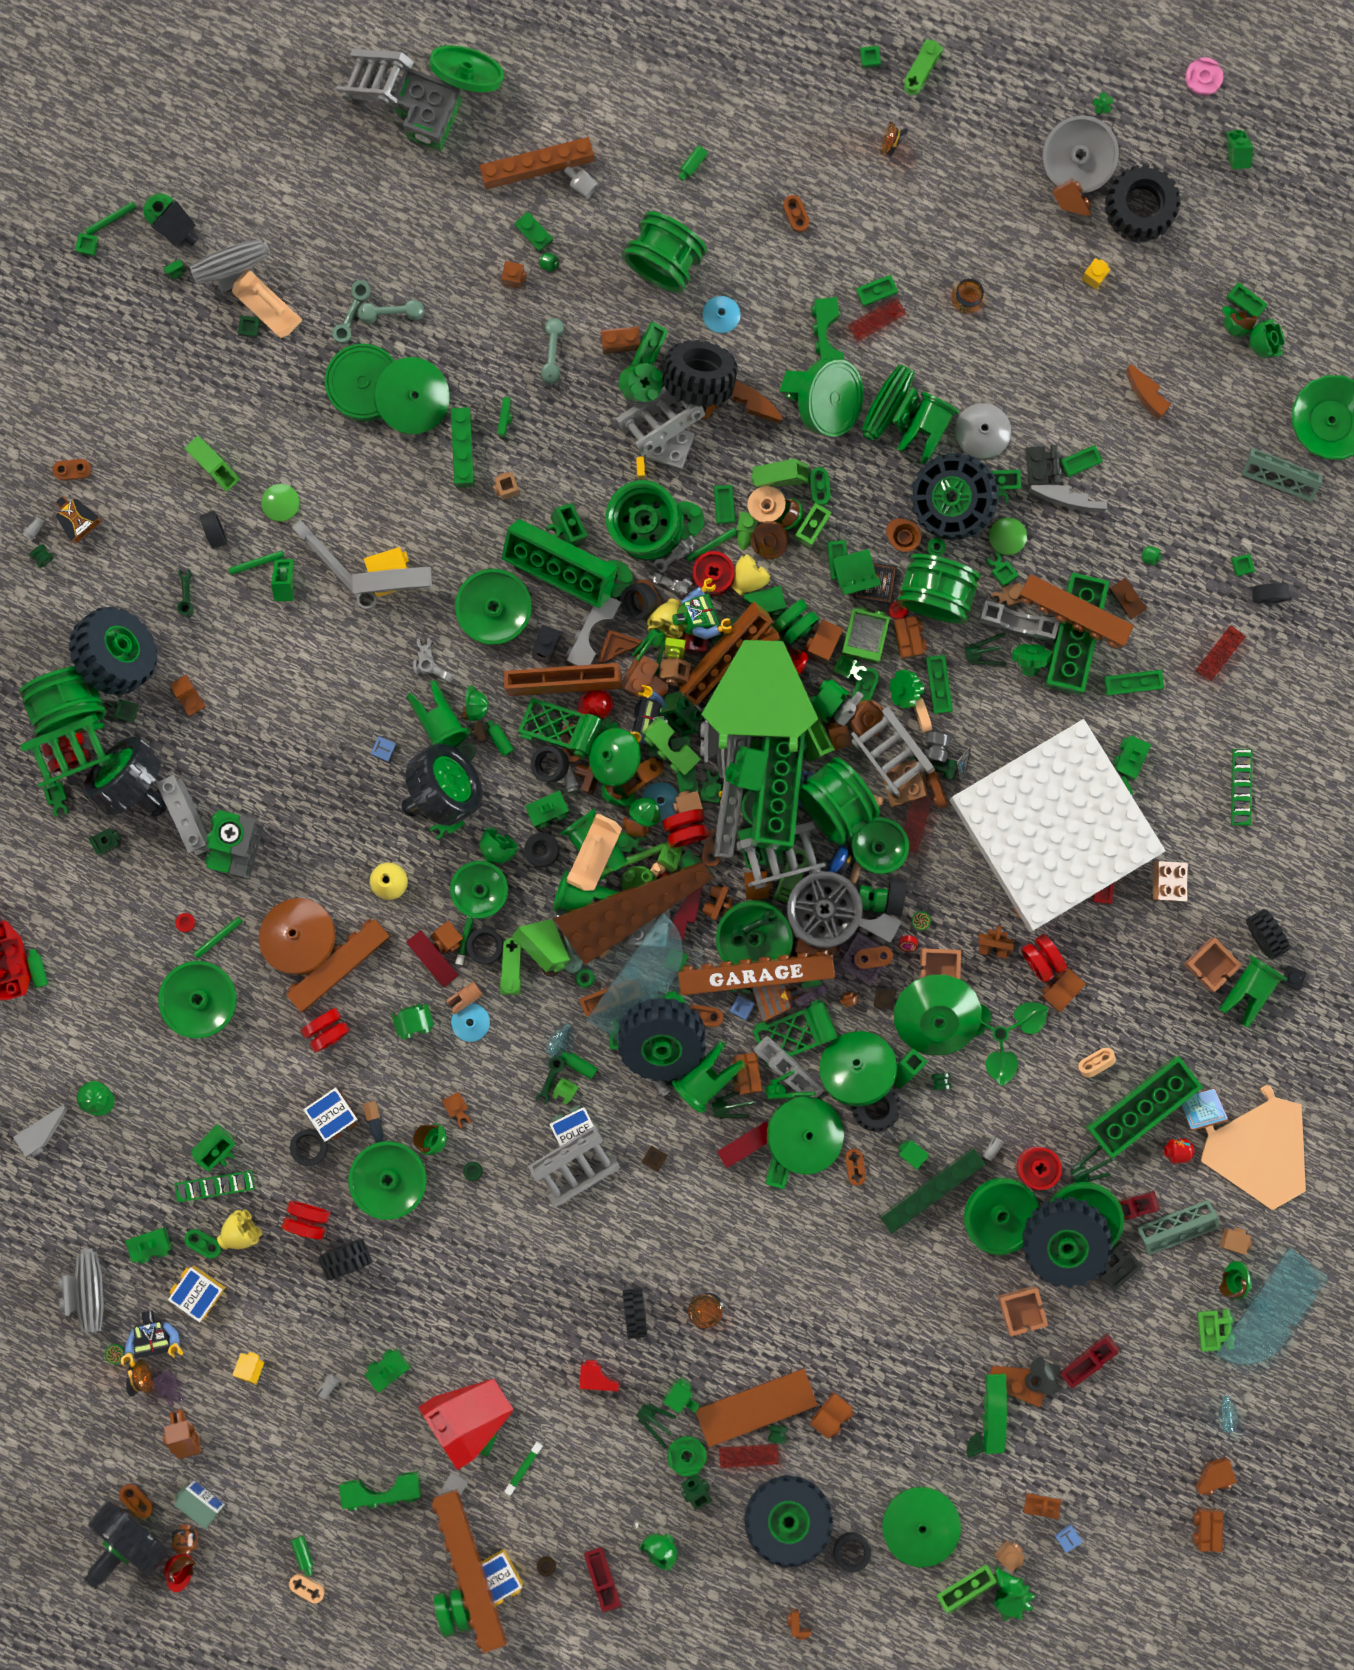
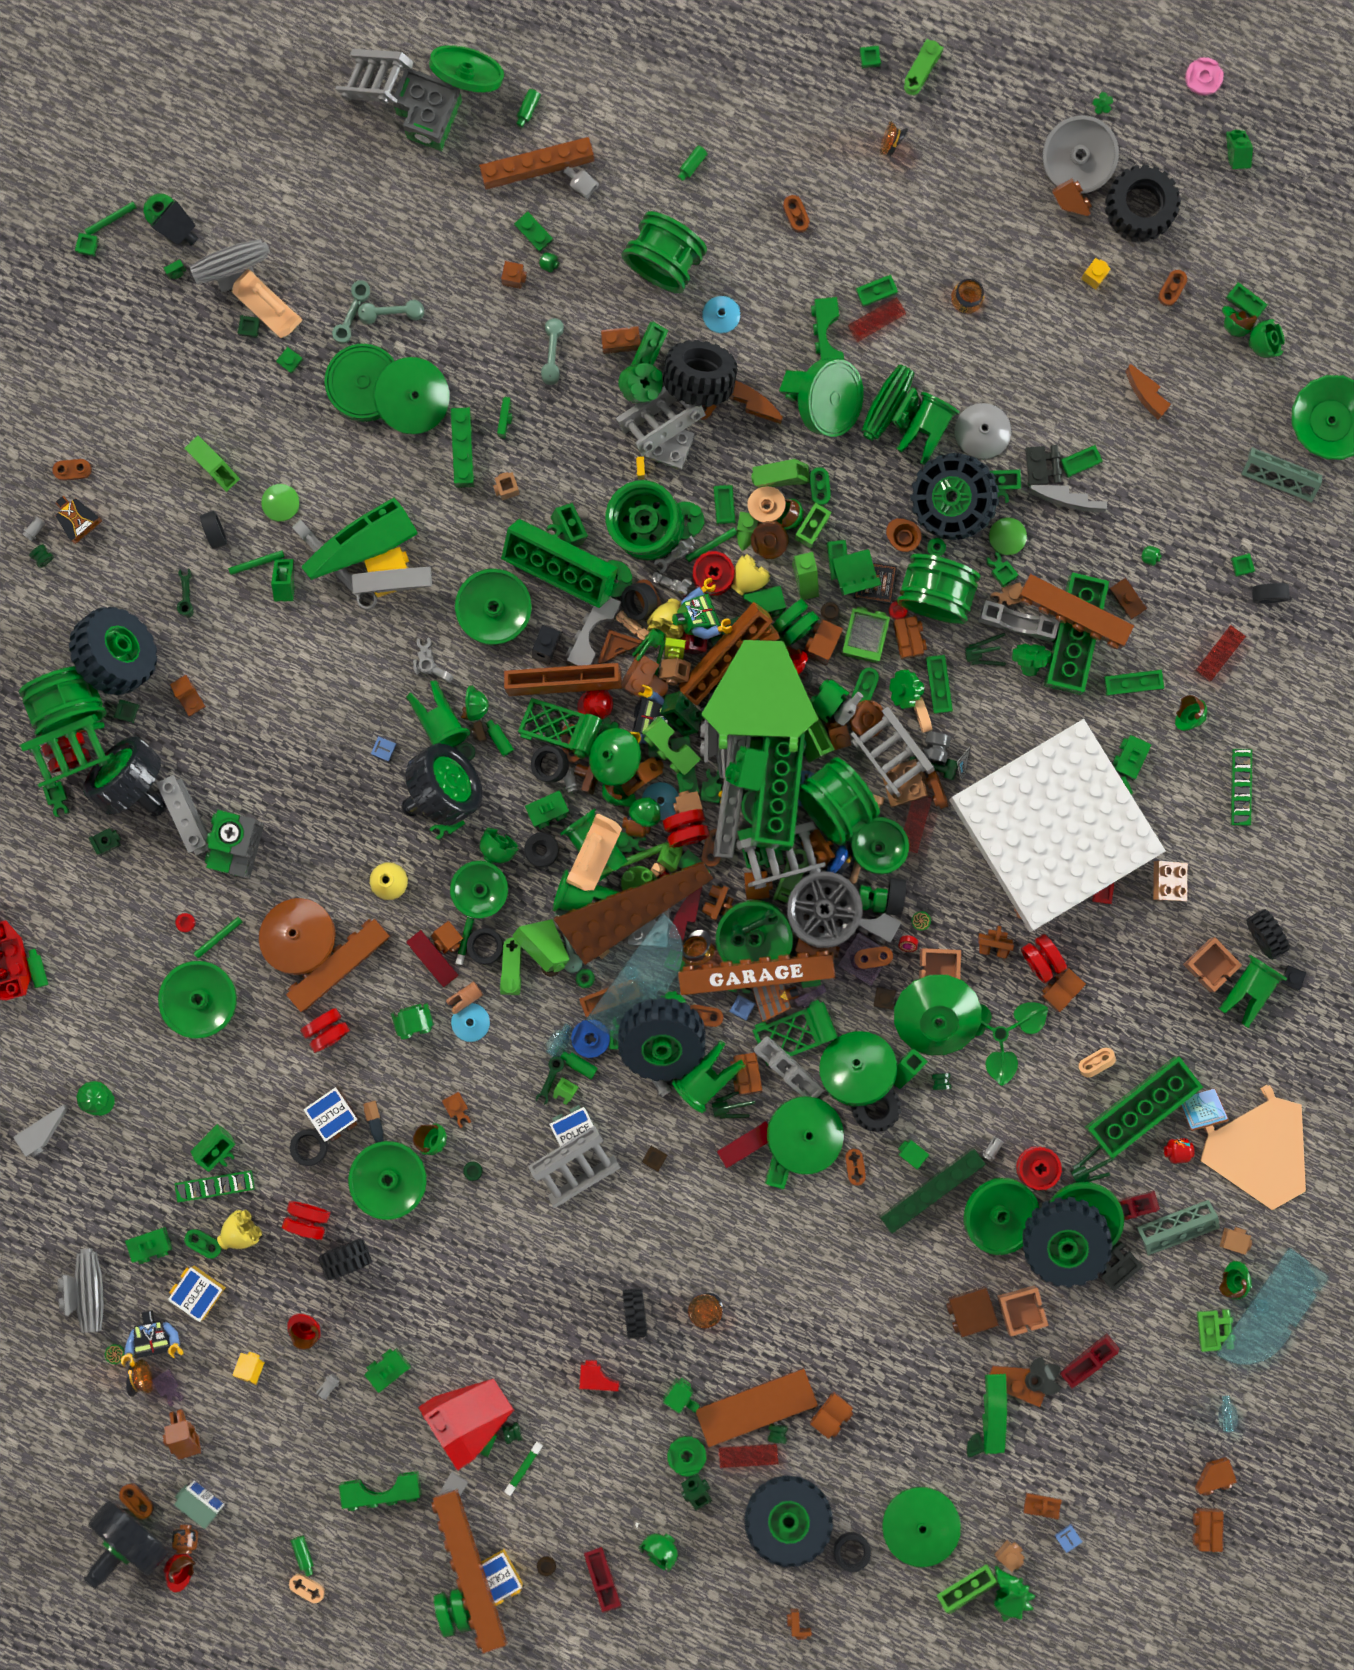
dark green plant [636,1403,676,1449] -> none
green plant [765,1070,816,1100] -> none
green plate [833,654,869,682] -> none
dark orange plate [840,991,859,1007] -> none
none -> green plate [276,347,303,374]
none -> red piece [287,1313,321,1350]
none -> green wedge [301,498,418,580]
none -> dark green wheel [502,1421,523,1445]
none -> green cylinder [516,89,541,127]
none -> blue plate [571,1019,610,1058]
none -> light nougat axle [615,611,649,641]
none -> clear orange piece [681,930,715,966]
none -> bright green slope [792,552,819,600]
none -> dark orange hips [801,829,835,869]
none -> dark brown plate [821,602,840,621]
none -> reddish brown piece [946,1286,999,1337]
none -> dark orange plate [1158,270,1187,306]
none -> green piece [1175,695,1207,731]

